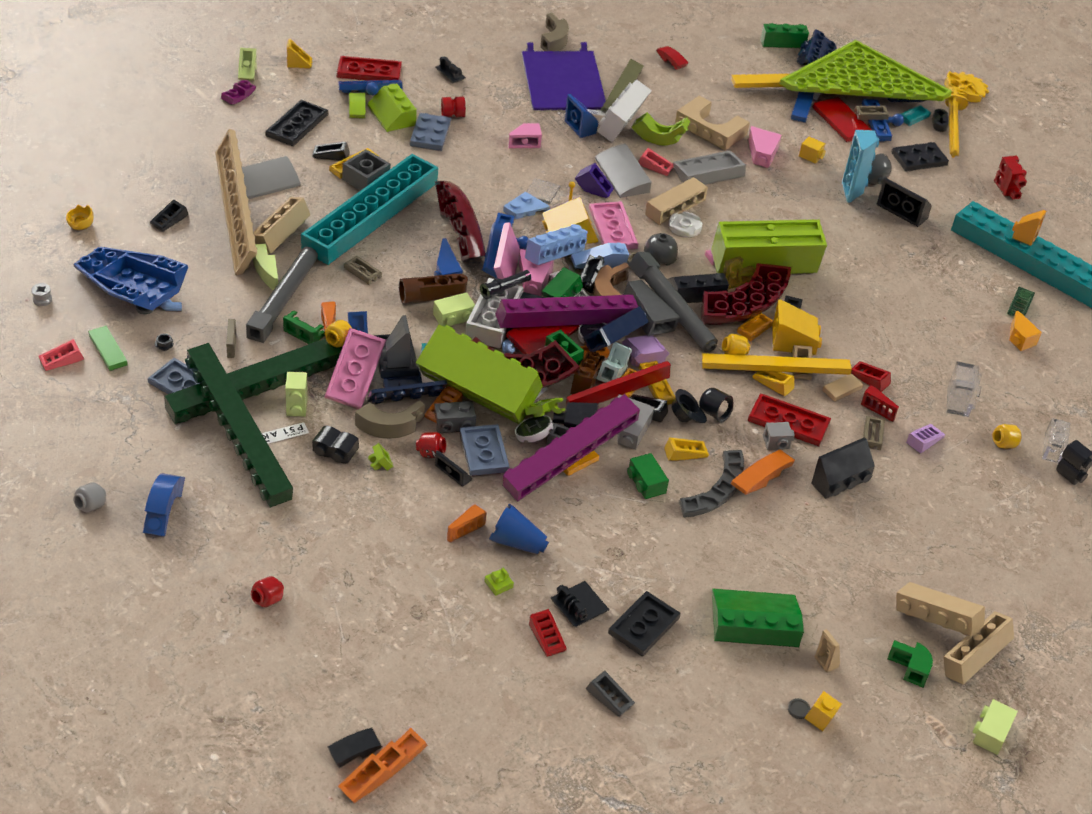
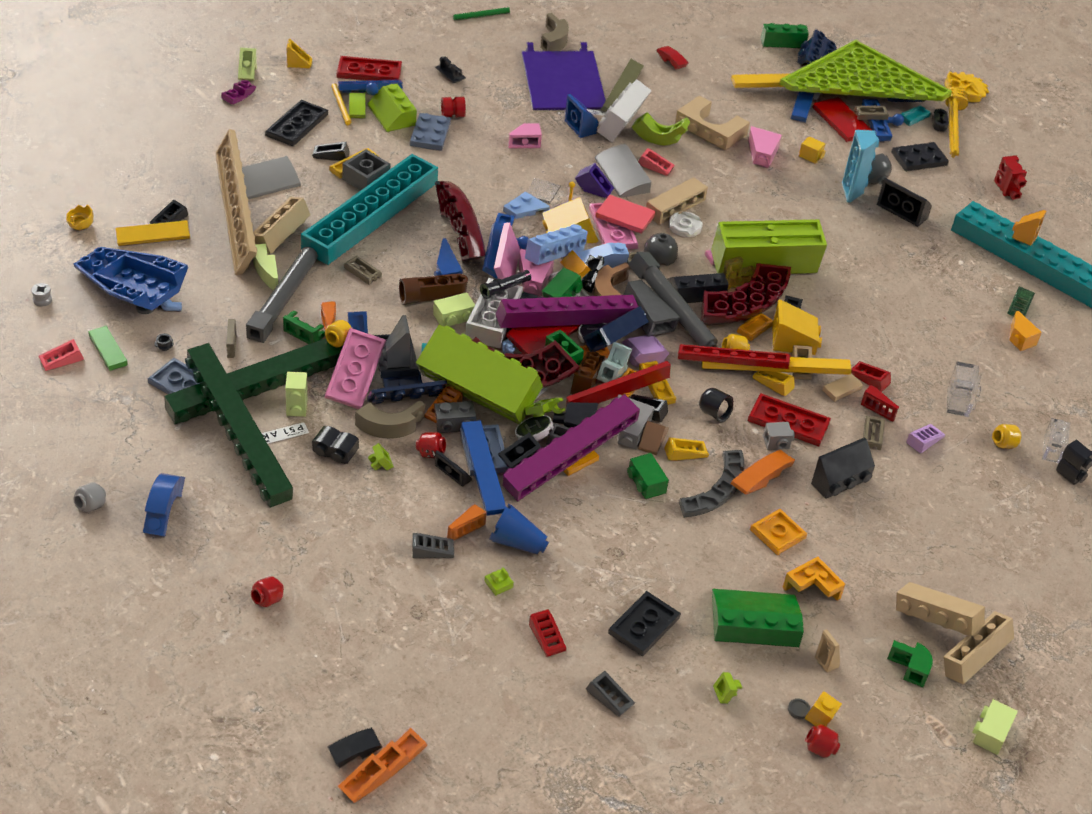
black hinge [550,581,609,628] -> none
black piece [671,389,707,423] -> none
light grey slope [673,151,746,185] -> none
none -> yellow tile [115,220,190,246]
none -> yellow bar [331,83,352,125]
none -> dark grey slope [412,533,454,558]
none -> green bar [453,7,510,20]
none -> blue tile [461,420,506,516]
none -> black slope [498,432,542,469]
none -> light orange tile [560,250,591,279]
none -> coral tile [595,195,656,234]
none -> medium nougat slope [638,421,669,455]
none -> red tile [678,344,790,369]
none -> lime tile [713,672,743,704]
none -> light orange tile [750,509,807,555]
none -> light orange panel [783,556,845,600]
none -> red head [805,724,841,758]

